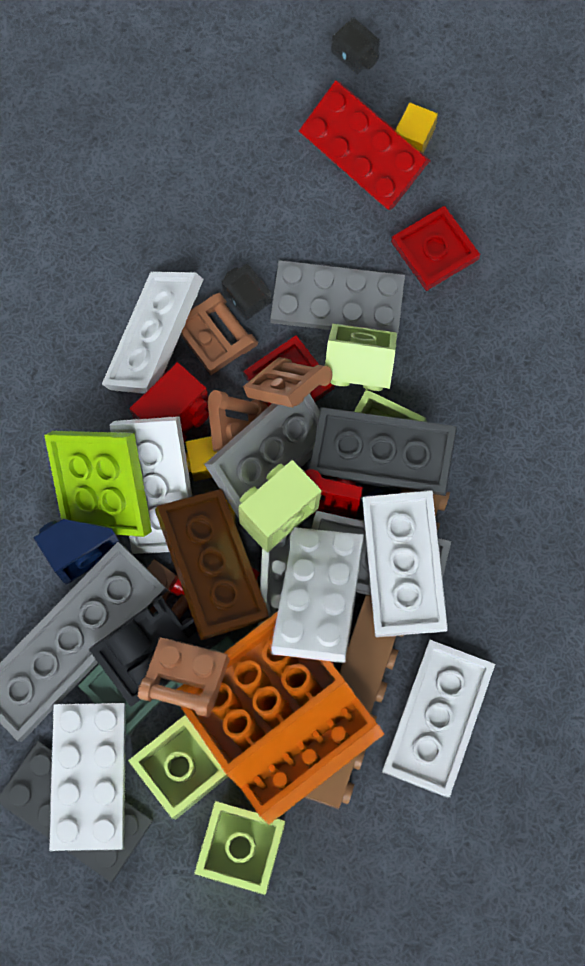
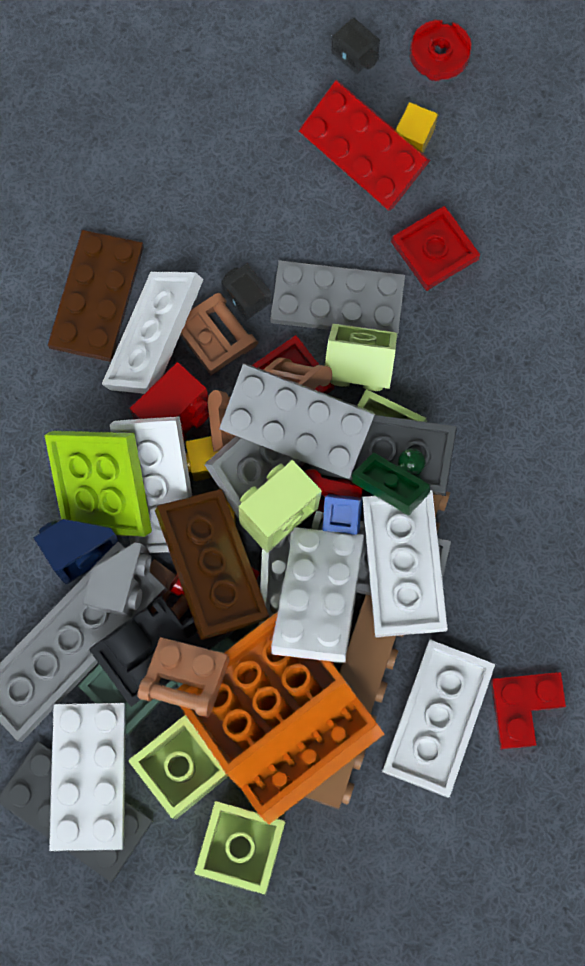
none -> reddish brown plate [48,230,144,362]
none -> light grey slope [83,543,151,618]
none -> light grey plate [219,363,375,479]
none -> plate [323,494,362,535]
none -> dark green plate [352,448,430,516]
none -> red plate [410,20,471,81]
none -> red plate [491,672,566,750]

